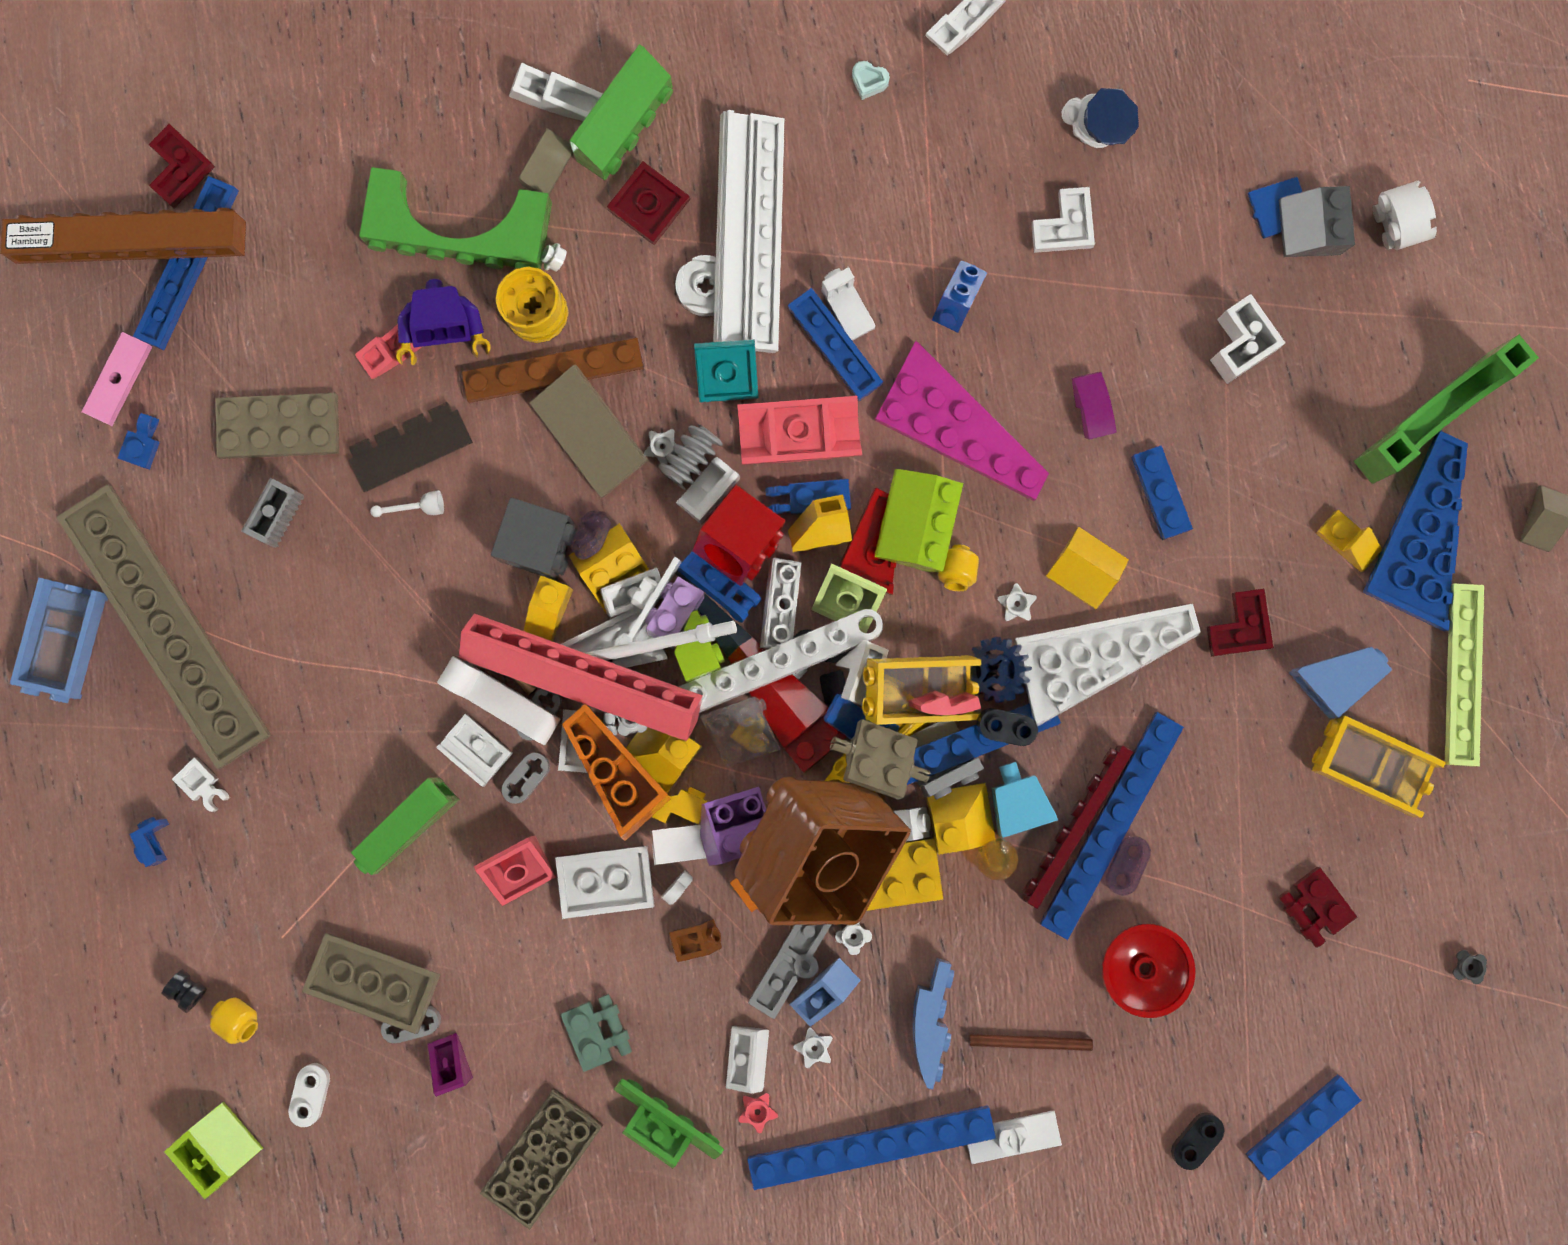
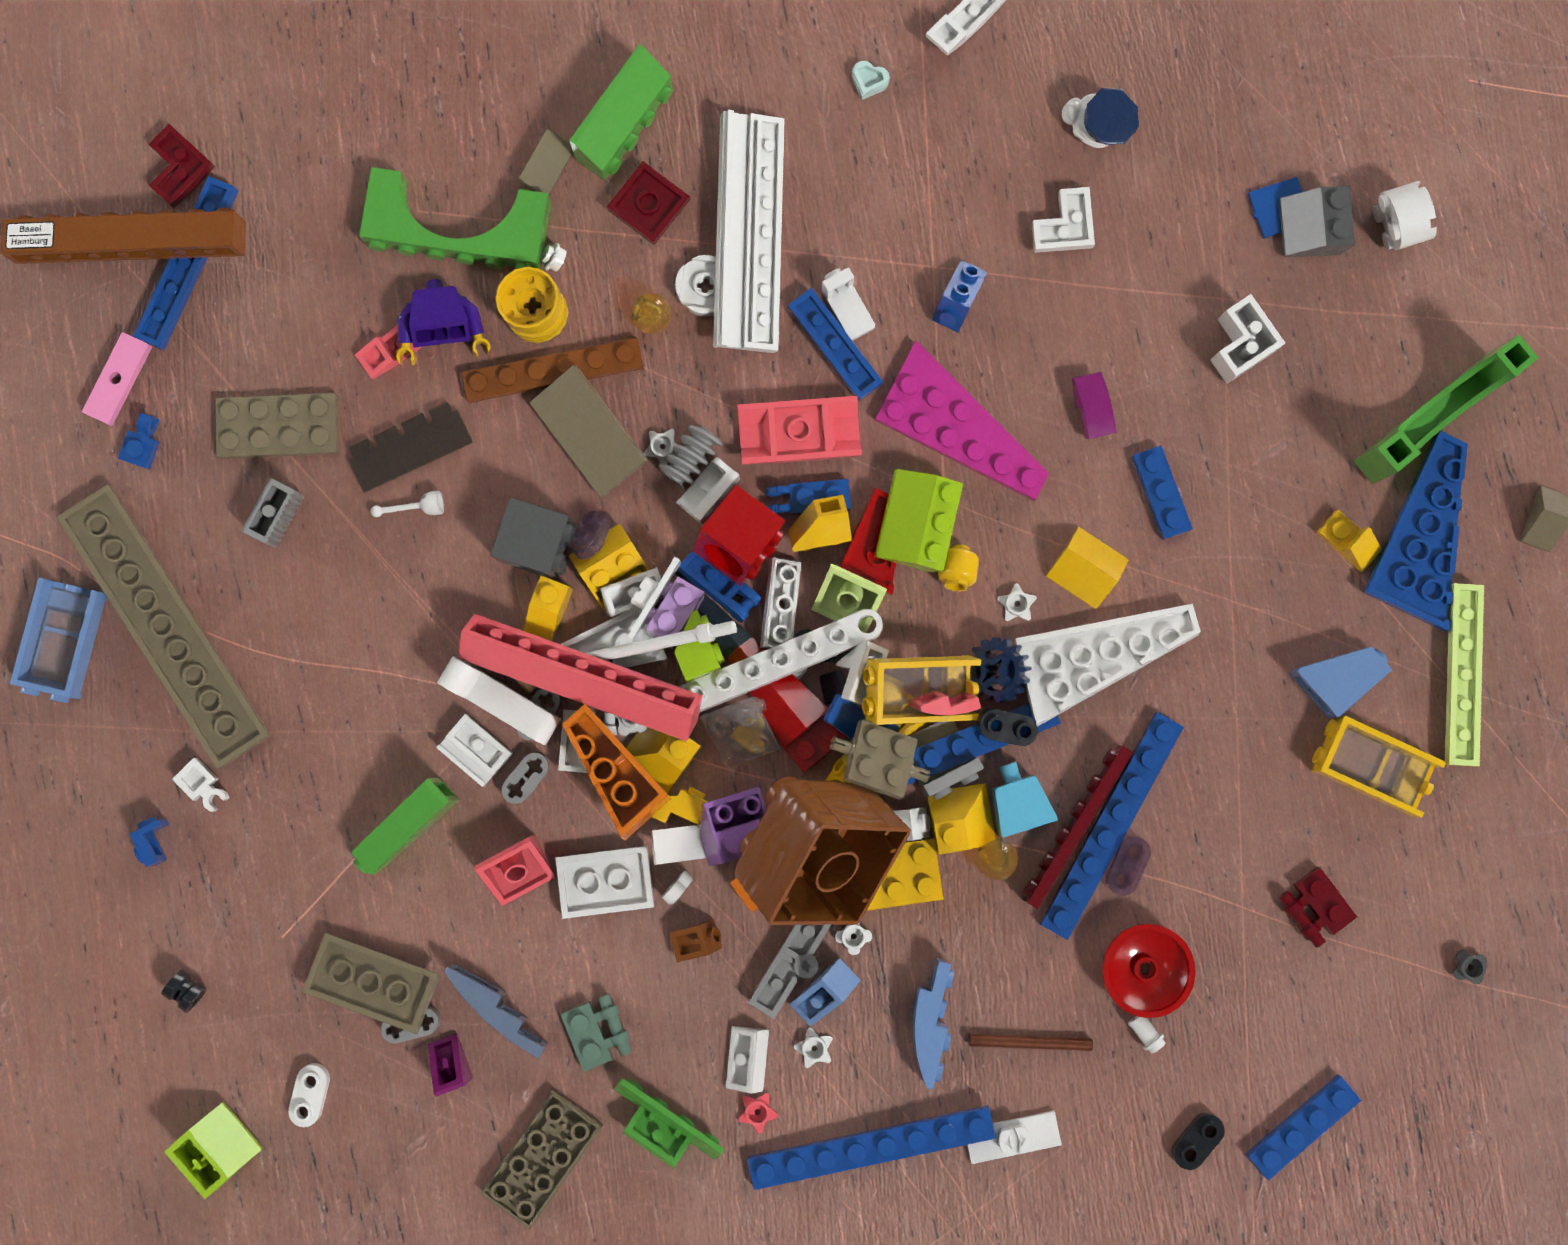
yellow head [210,997,258,1044] -> none
white slope [509,63,603,121] -> none
teal plate [694,339,759,402] -> none
dark red plate [1206,589,1274,657] -> none
none -> sand blue slope [444,963,548,1059]
none -> clear yellow piece [631,292,672,335]
none -> white pin [1128,1016,1166,1054]

